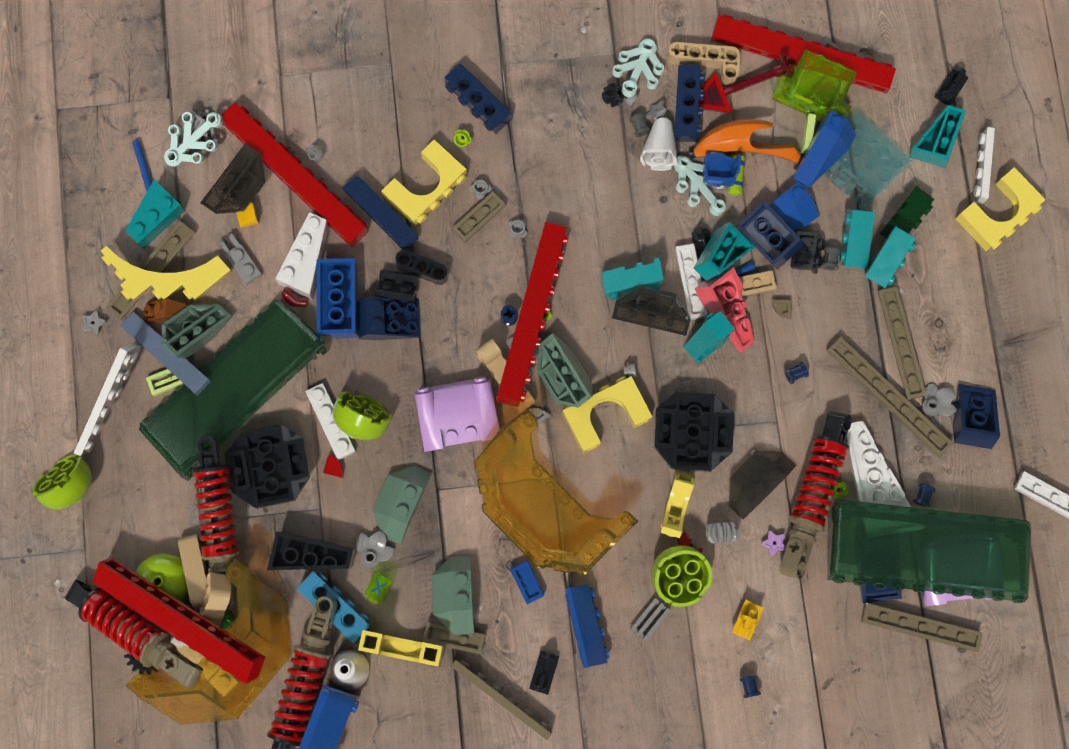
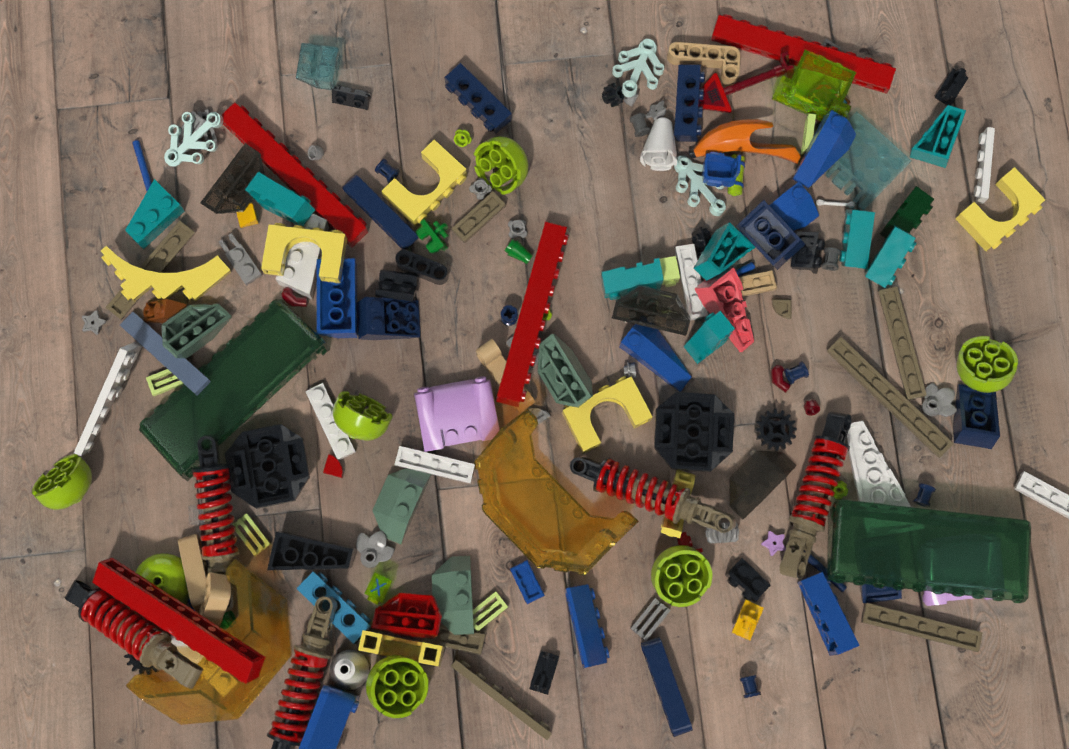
none -> yellowish green tile [232,513,271,557]
none -> teal wedge [245,172,315,226]
none -> light yellow arch [261,223,347,283]
none -> clear light blue slope [296,43,341,90]
none -> black hinge [332,85,371,110]
none -> lime cylinder [366,655,428,718]
none -> red wedge [371,593,442,639]
none -> dark blue bush [375,159,400,183]
none -> white plate [395,446,475,484]
none -> green hips [415,219,449,254]
none -> yellowish green tile [473,592,508,632]
none -> lime cylinder [474,136,529,194]
none -> green cone [504,239,533,264]
none -> piece [570,457,736,533]
none -> blue wedge [619,317,692,392]
none -> dark blue beam [640,637,693,737]
none -> yellowish green brick [660,256,680,287]
none -> black bracket [725,558,771,602]
none -> black gear [754,409,797,452]
none -> dark red arm [771,364,791,393]
none -> blue wedge [797,572,860,656]
none -> dark blue bar [803,550,847,592]
none -> dark red hinge [804,399,820,416]
none -> white hinge [816,200,855,209]
none -> lime cylinder [956,336,1018,393]

